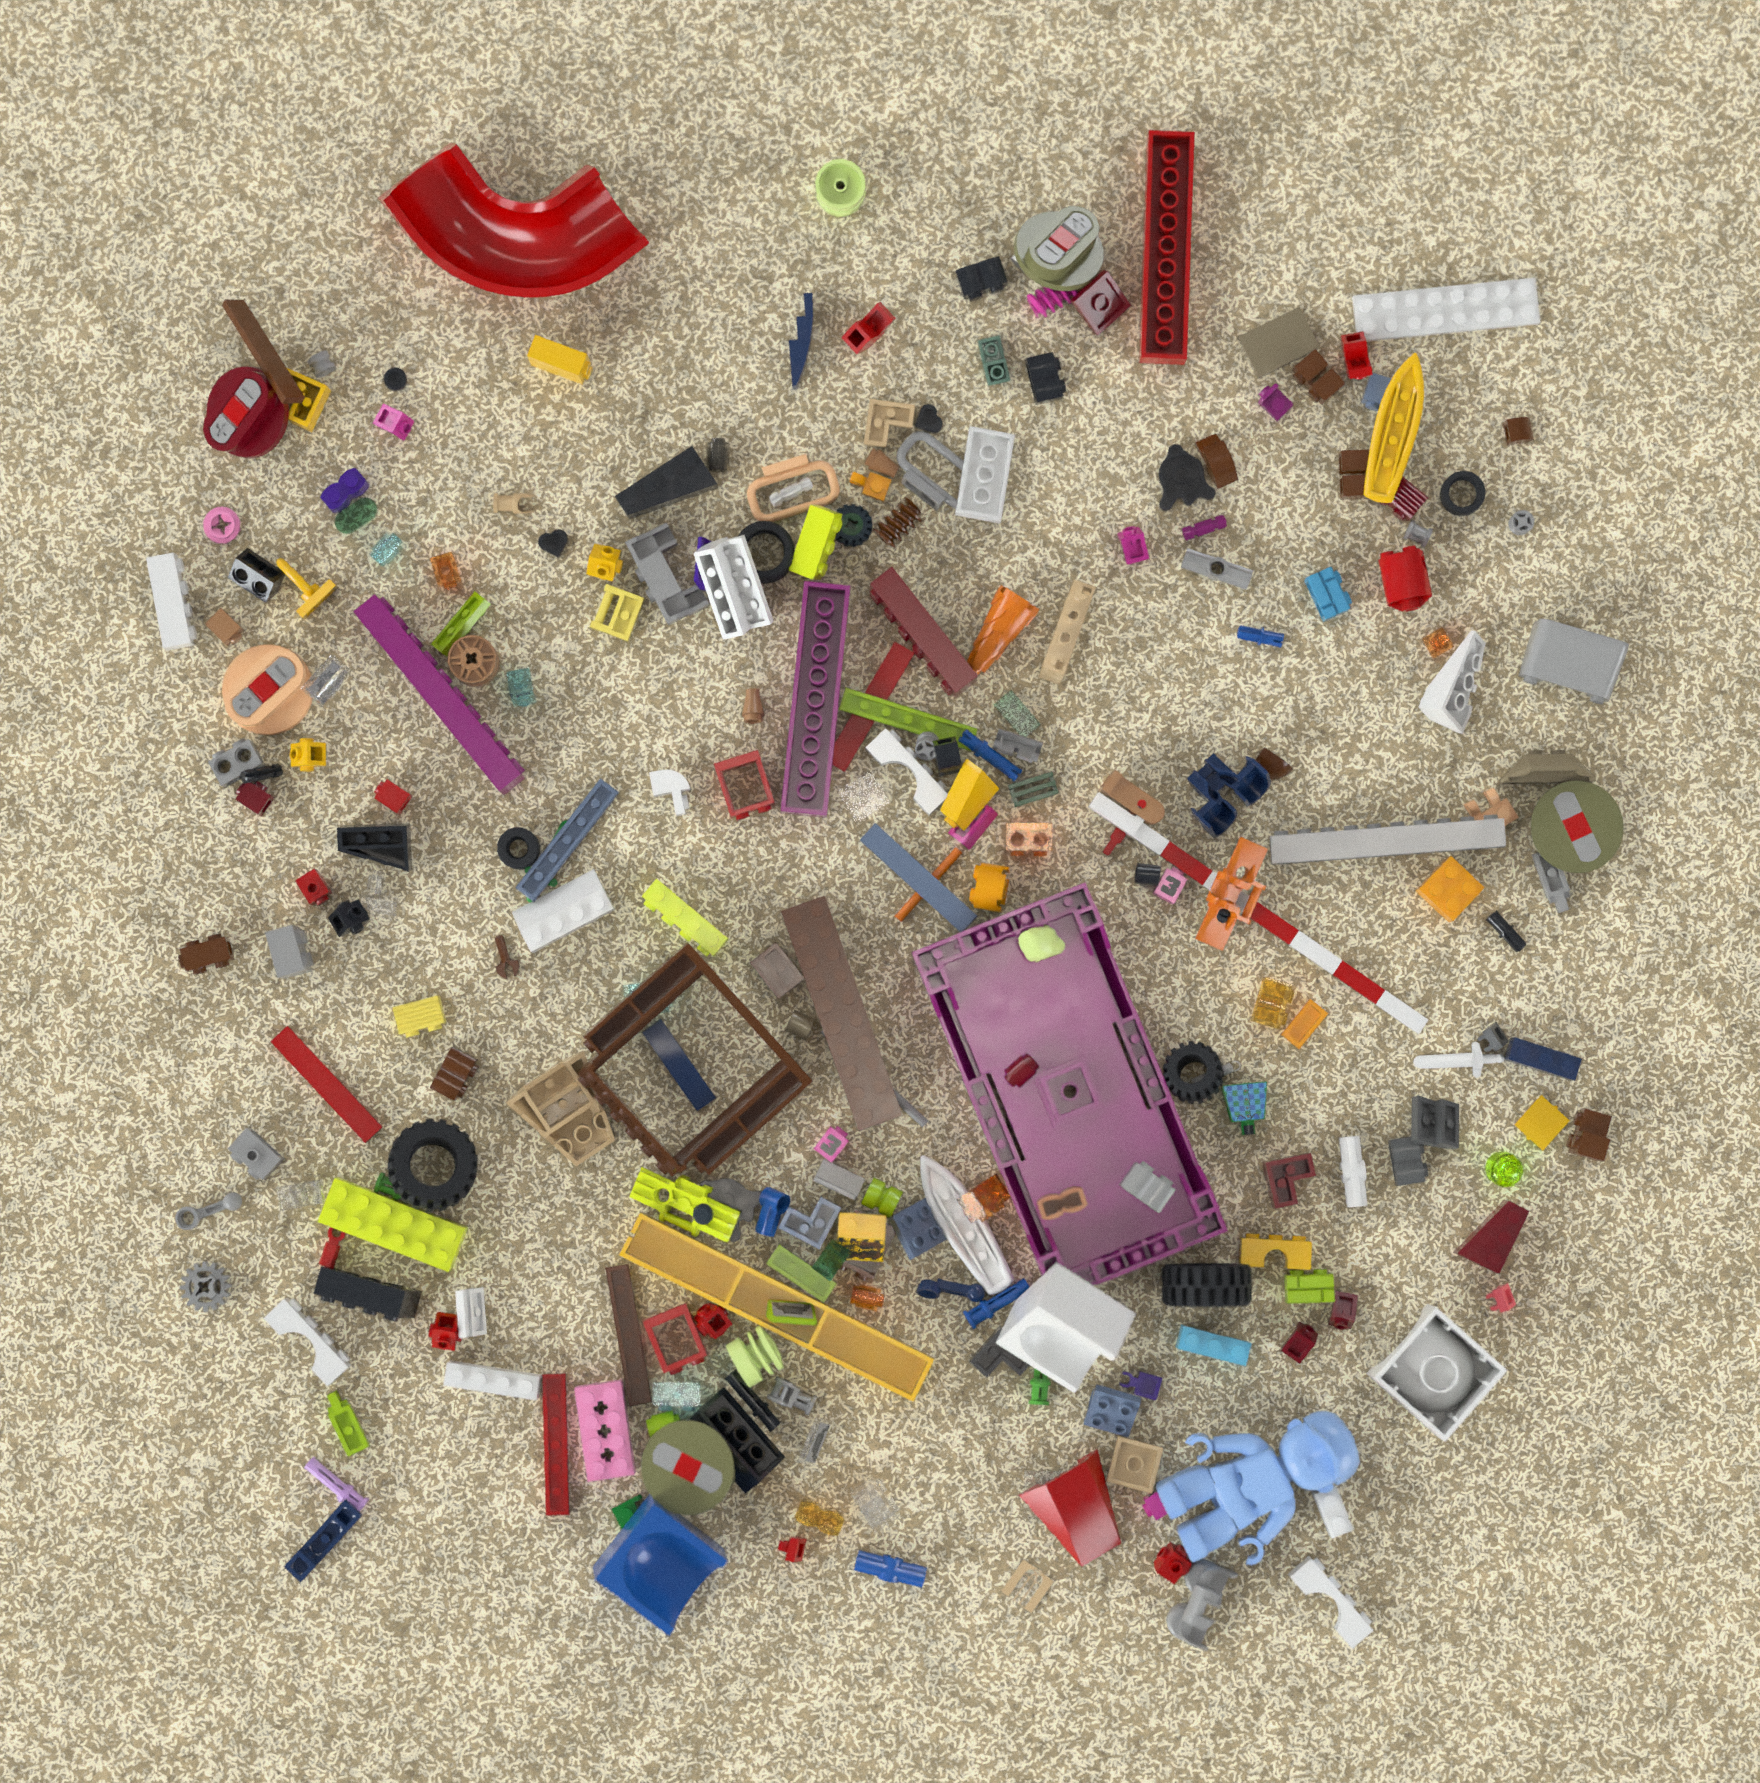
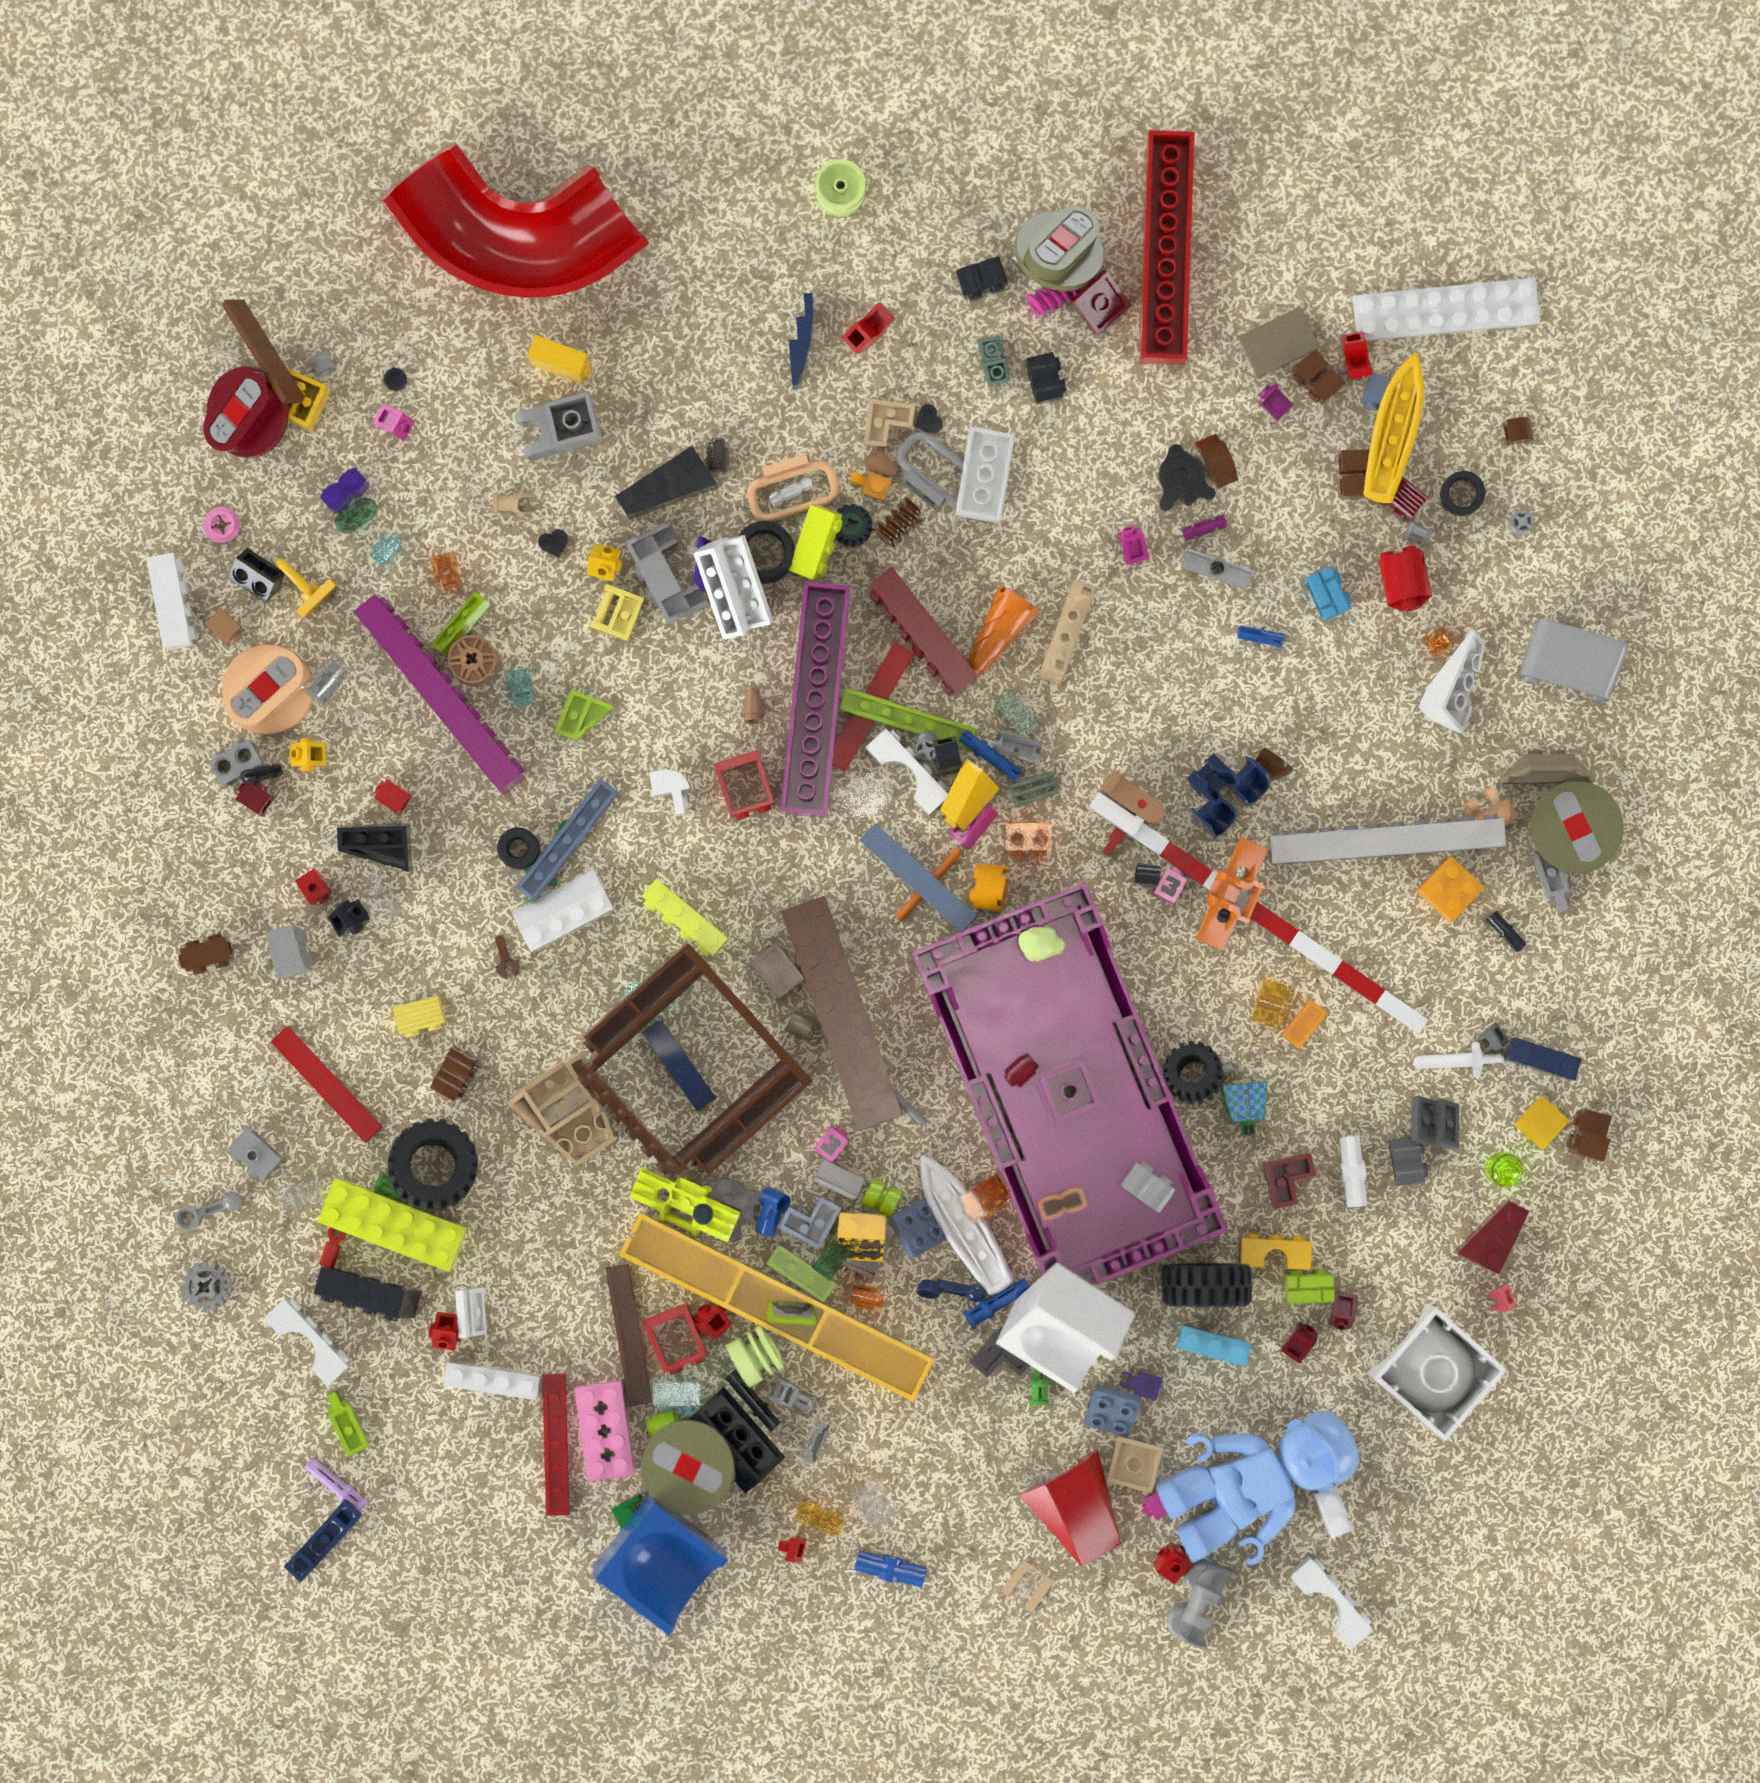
none -> light grey brick [515,391,604,461]
none -> lime wing [554,689,613,741]

